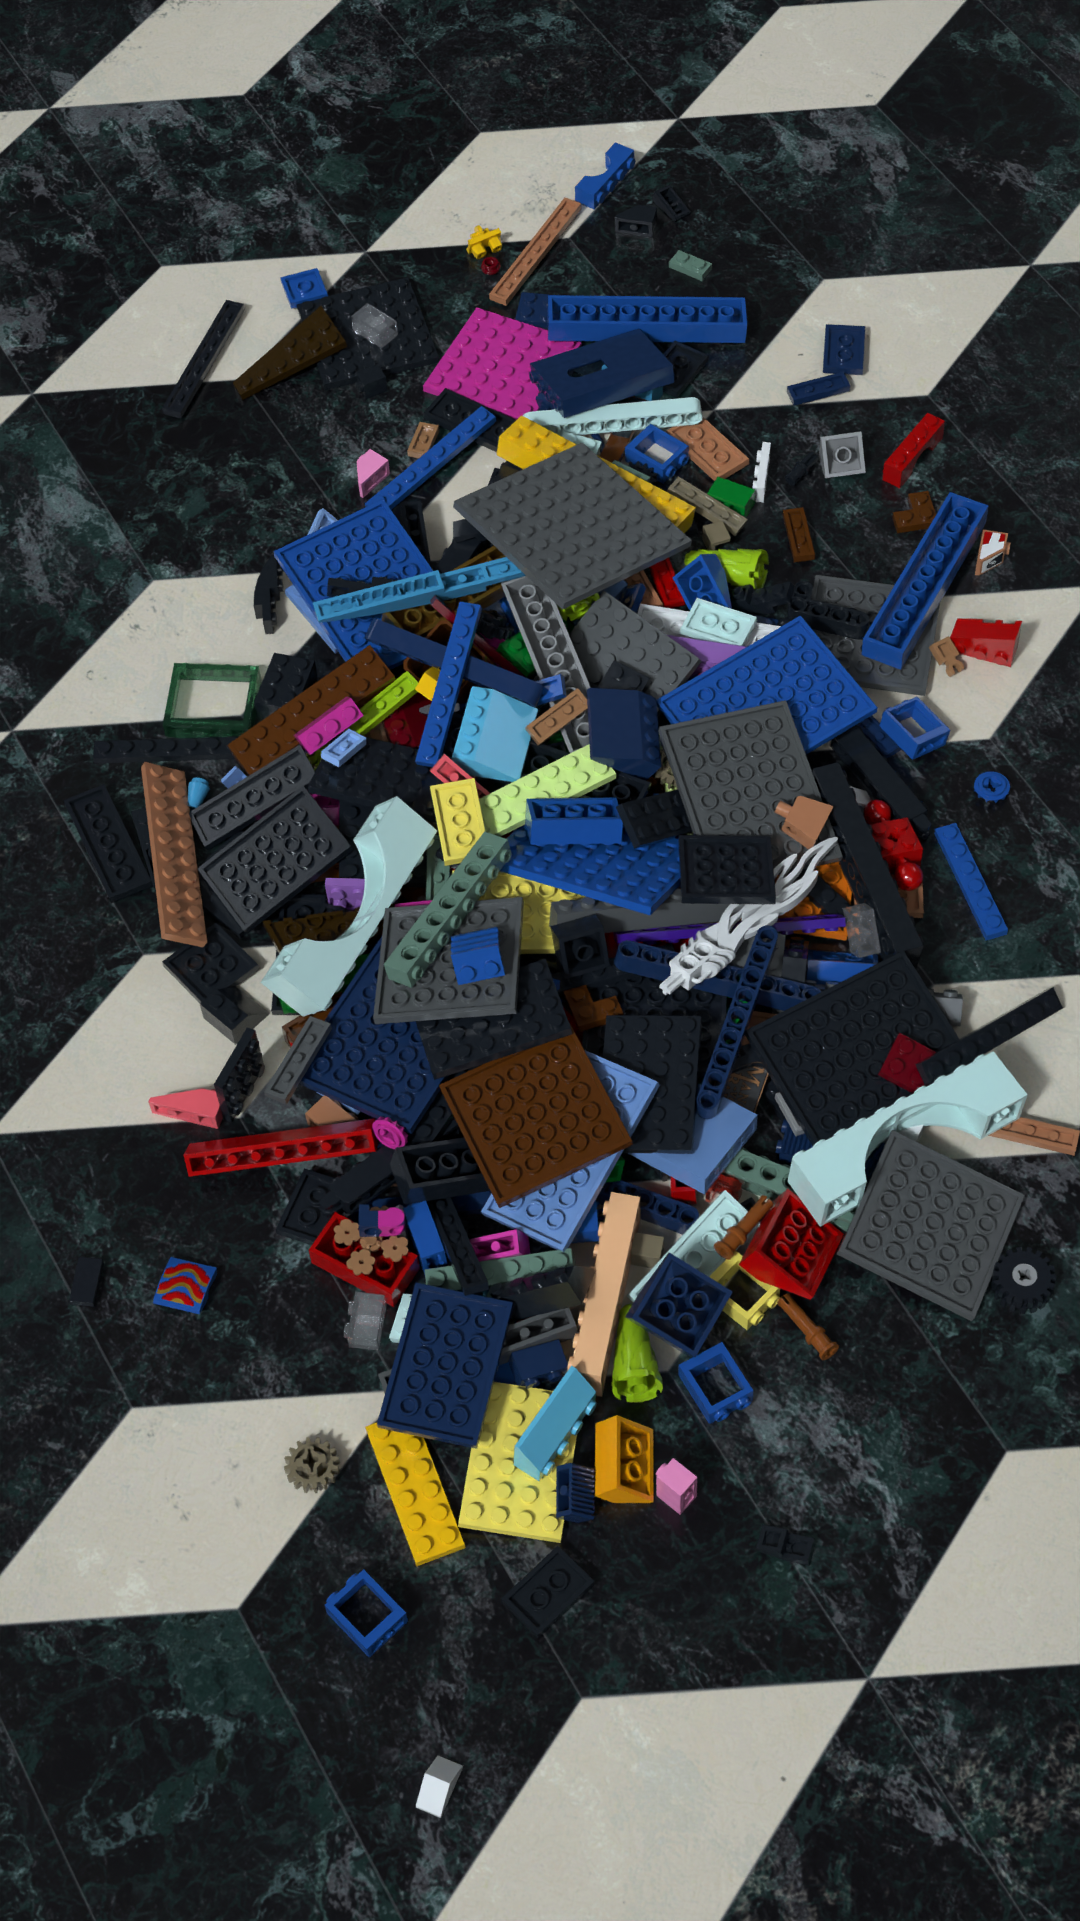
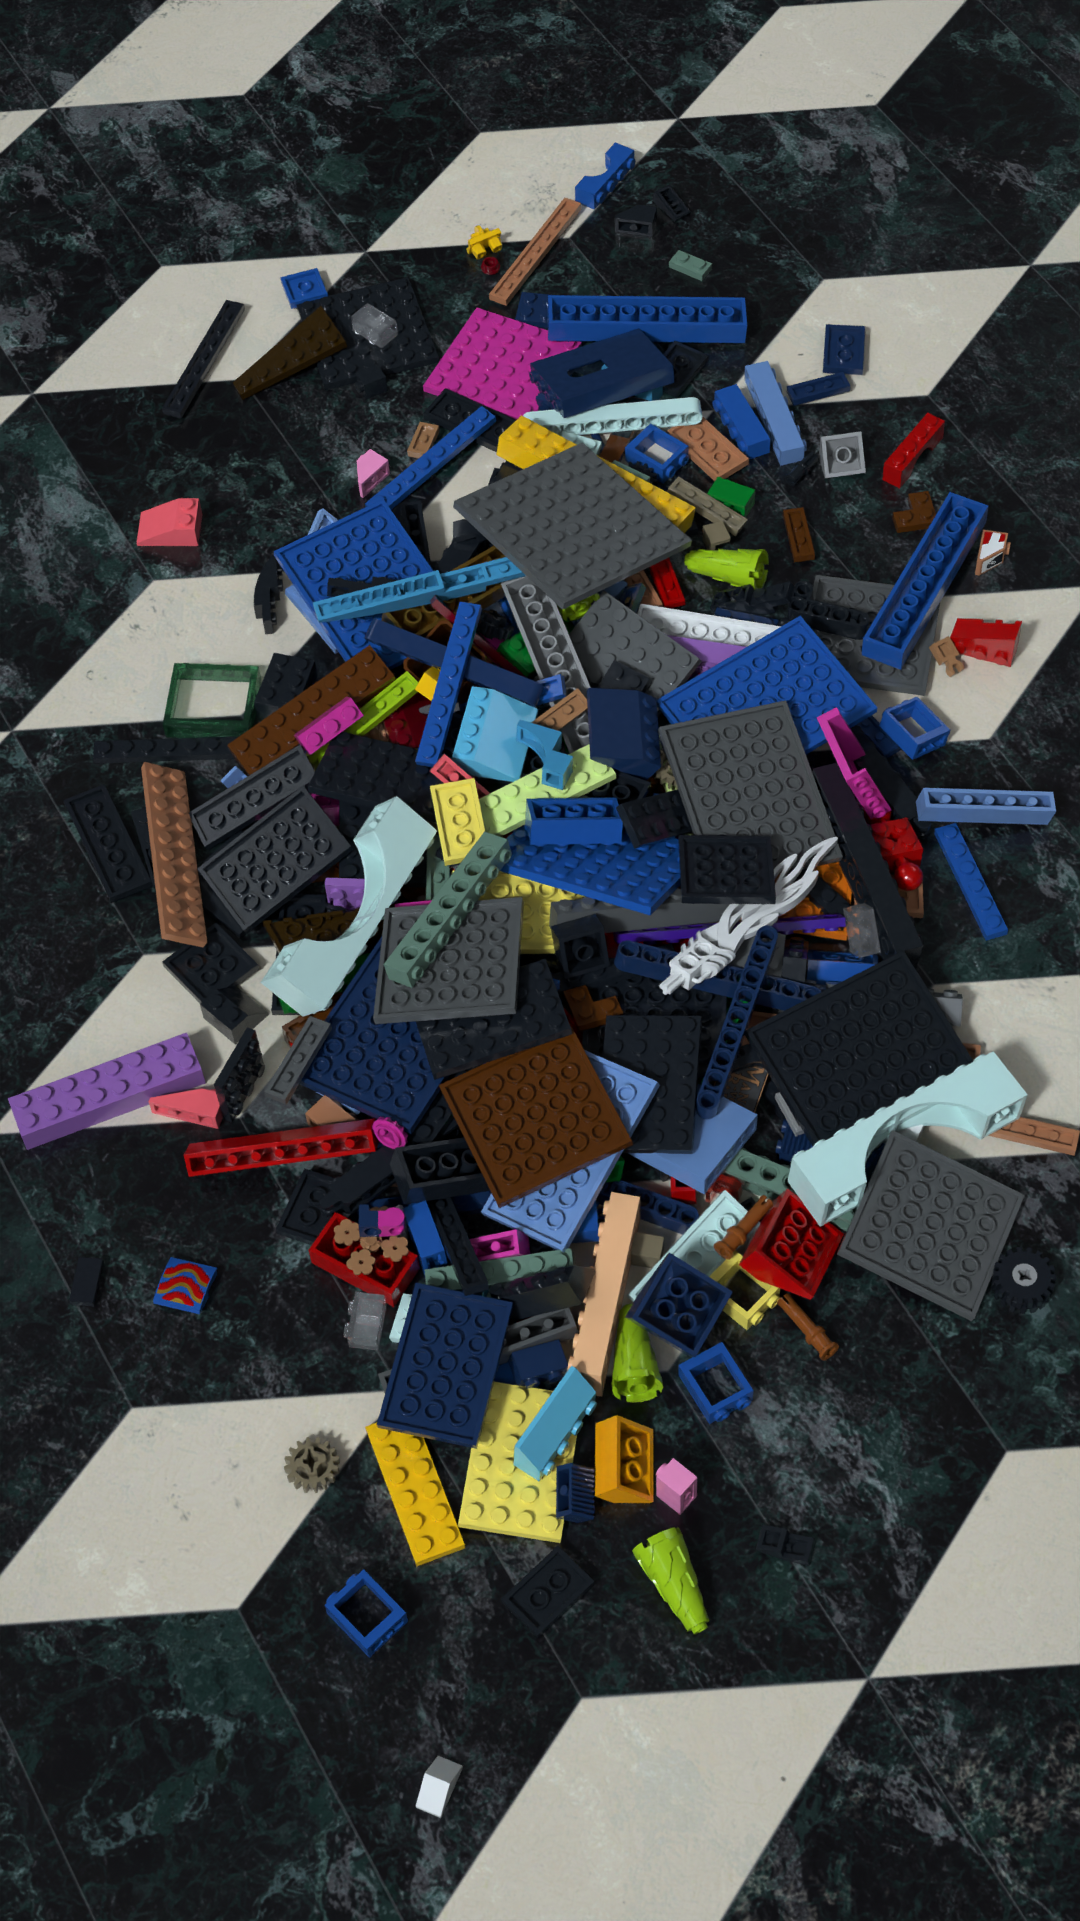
dark azure cone [188,777,210,811] -> none
light blue plate [321,729,366,767] -> none
blue plate [451,927,505,985] -> none
blue slope [672,554,732,611] -> none
light aqua plate [680,598,757,646] -> none
white plate [752,442,771,502] -> none
nougat torso [774,796,833,849] -> none
dark red plate [878,1033,936,1094] -> none
black plate [915,987,1063,1086] -> none
blue gear [974,772,1010,803] -> none
none -> medium lavender brick [8,1032,206,1150]
none -> coral slope [137,498,202,546]
none -> dark azure arch [516,720,573,790]
none -> lime cone [632,1527,709,1634]
none -> blue brick [712,384,770,459]
none -> medium blue brick [744,361,807,466]
none -> dark pink panel [817,707,891,819]
none -> medium blue brick [916,788,1056,825]

